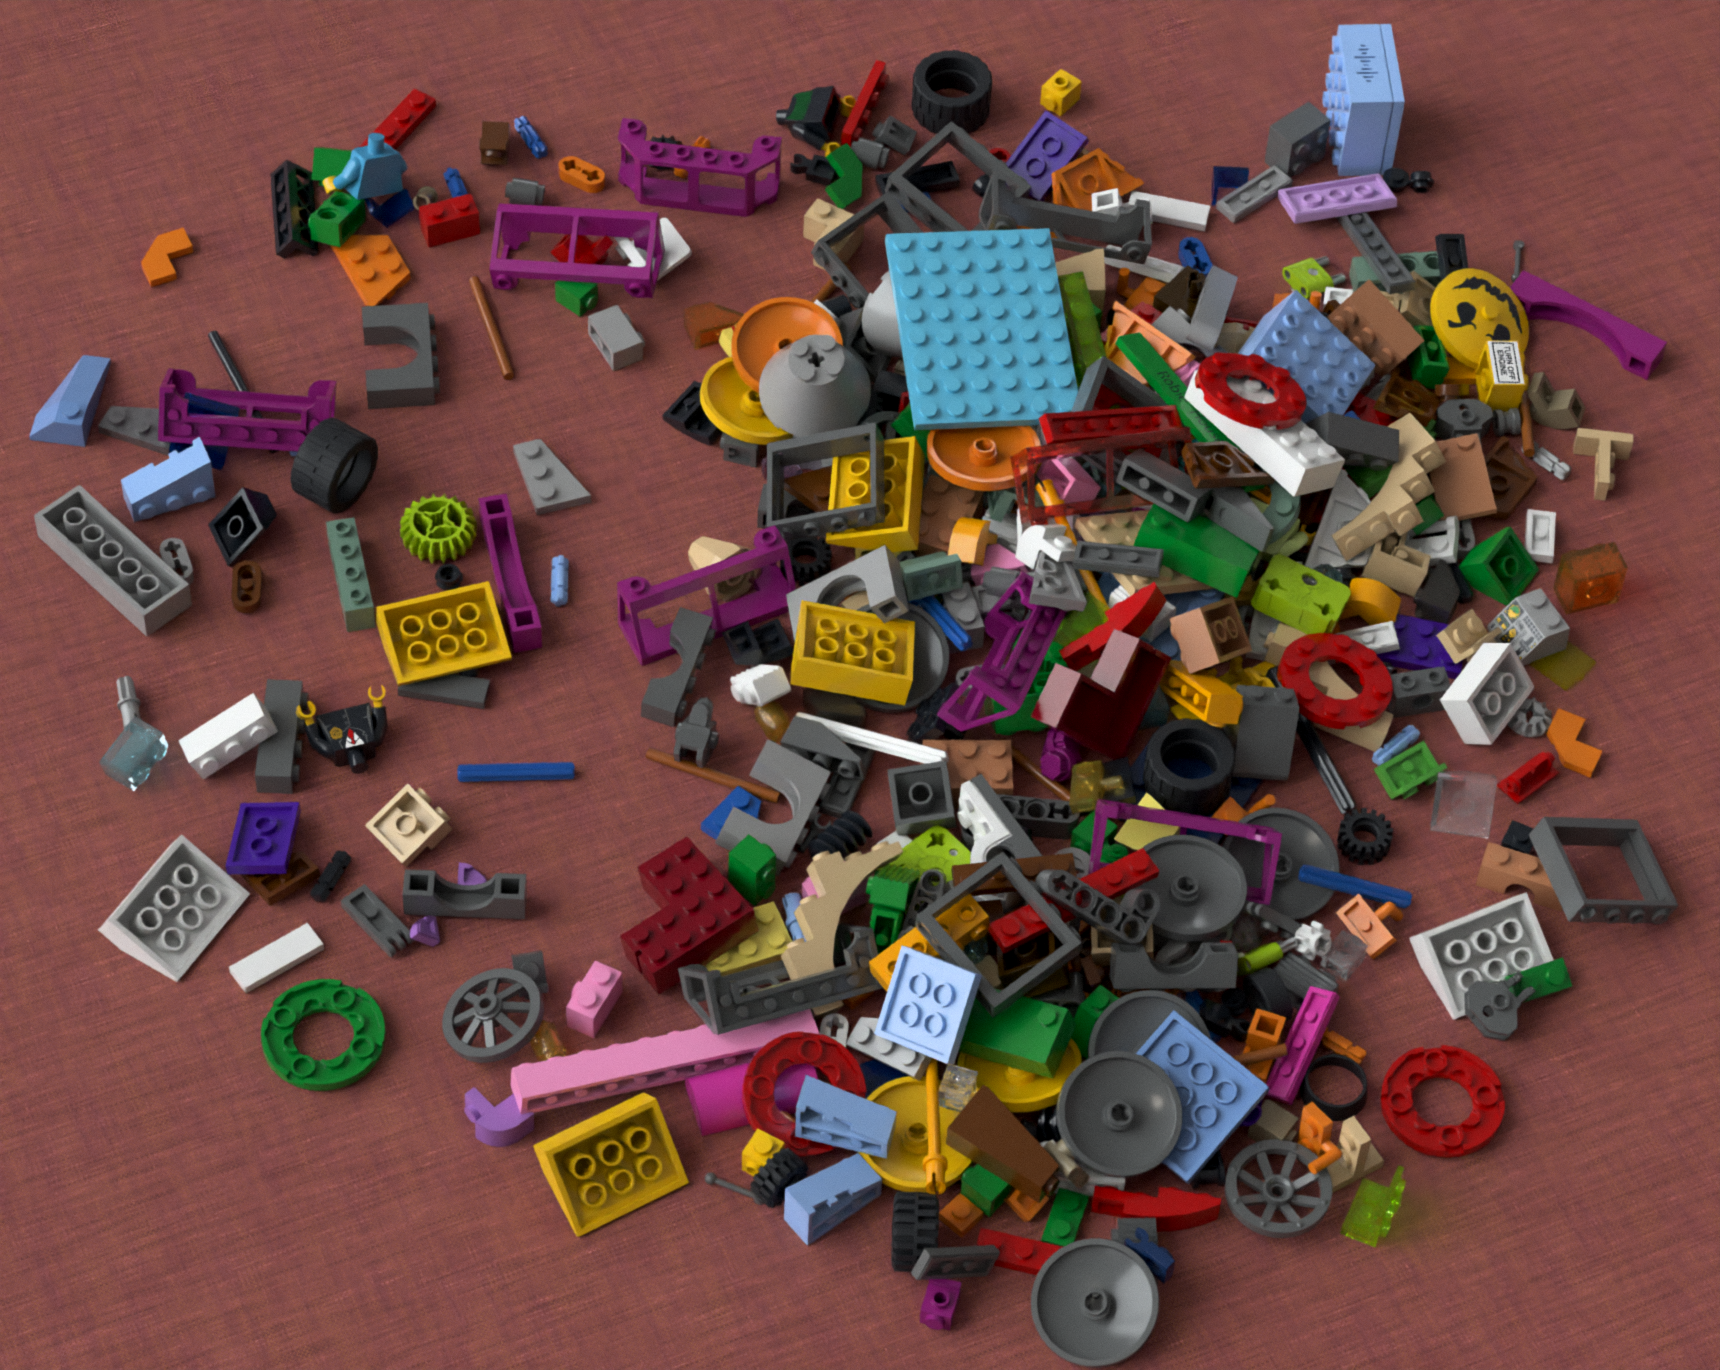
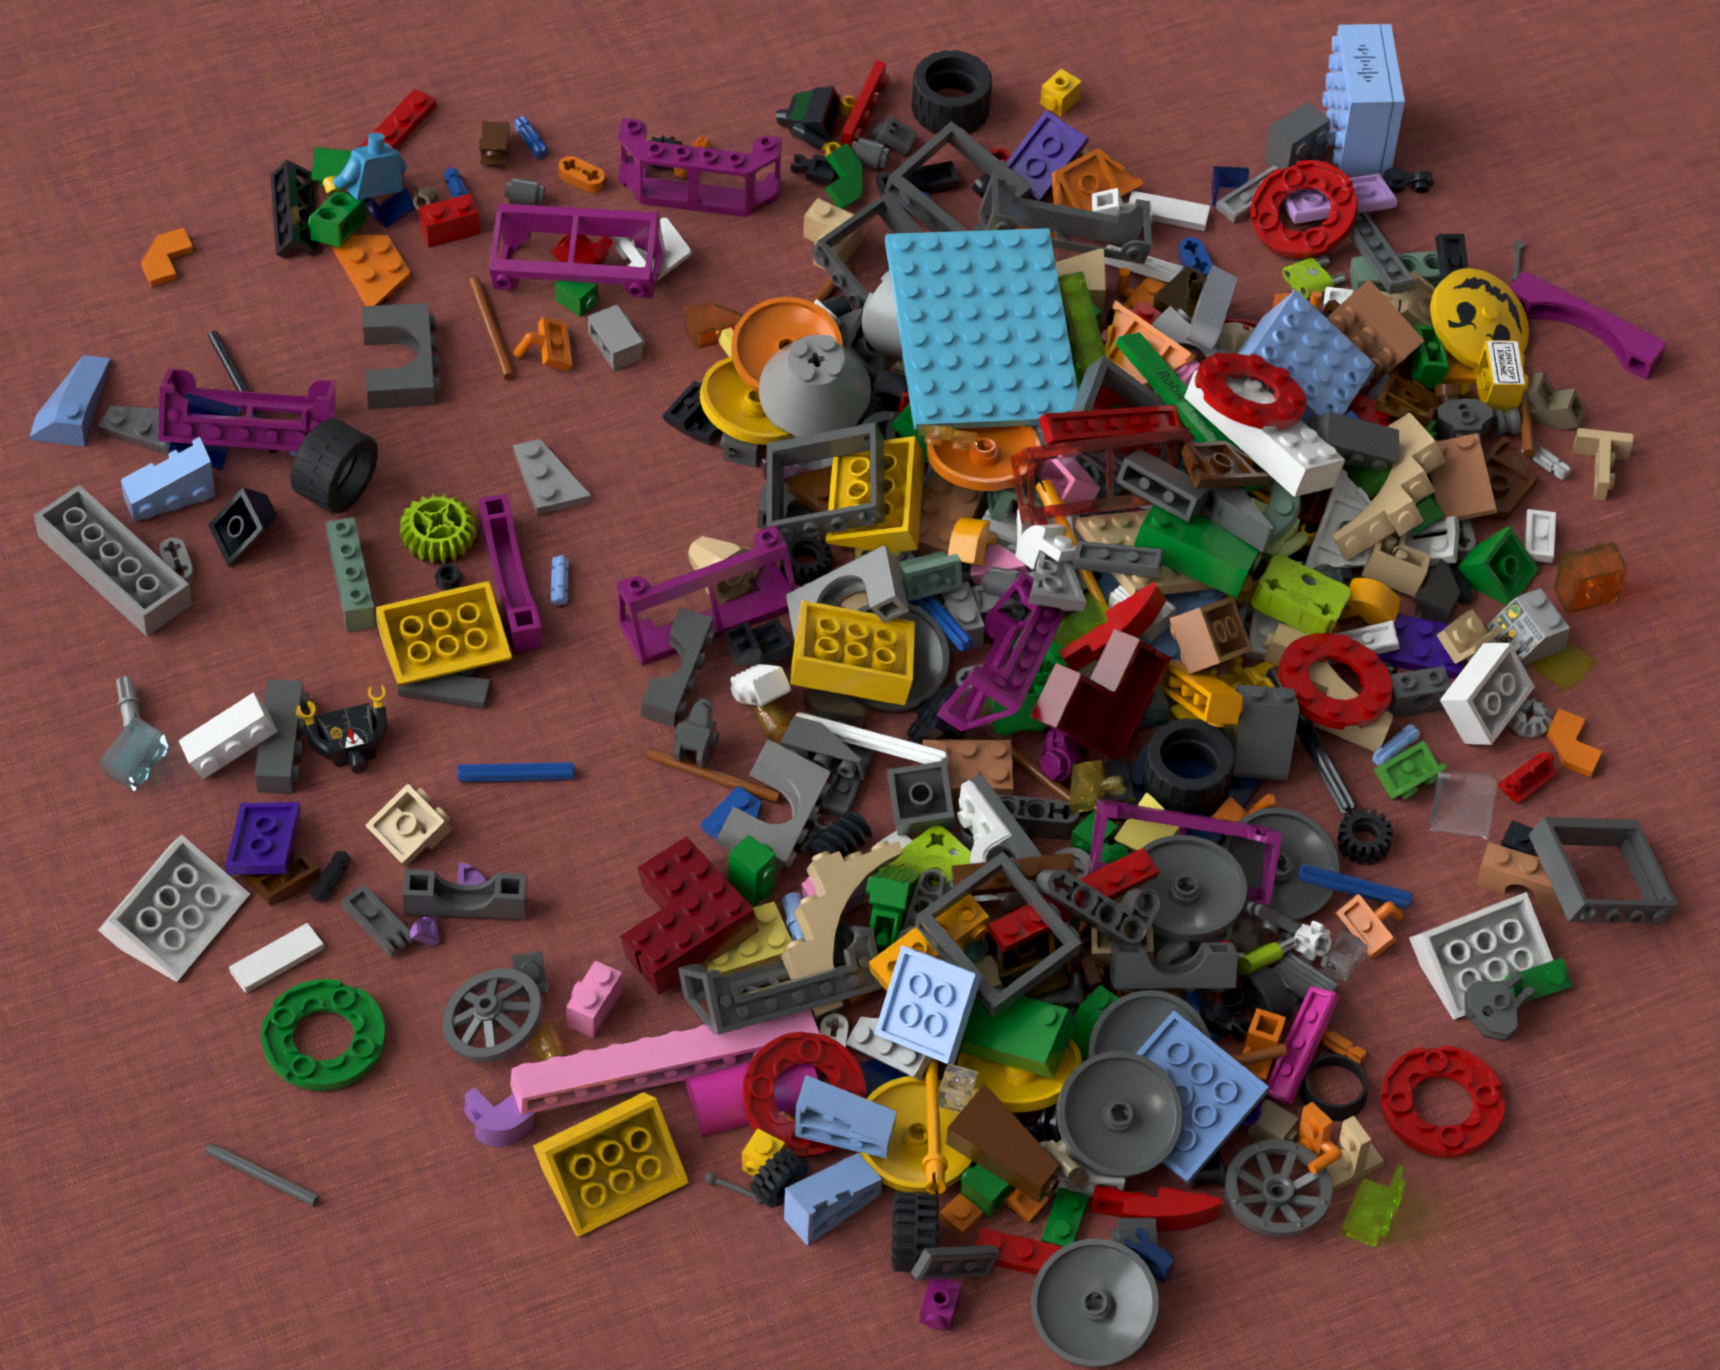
reddish brown plate [231,560,262,613] -> none
none -> dark grey piece [205,1142,319,1207]
none -> orange plate [513,317,573,372]
none -> clear yellow plate [918,424,978,451]
none -> red plate [1250,160,1358,258]

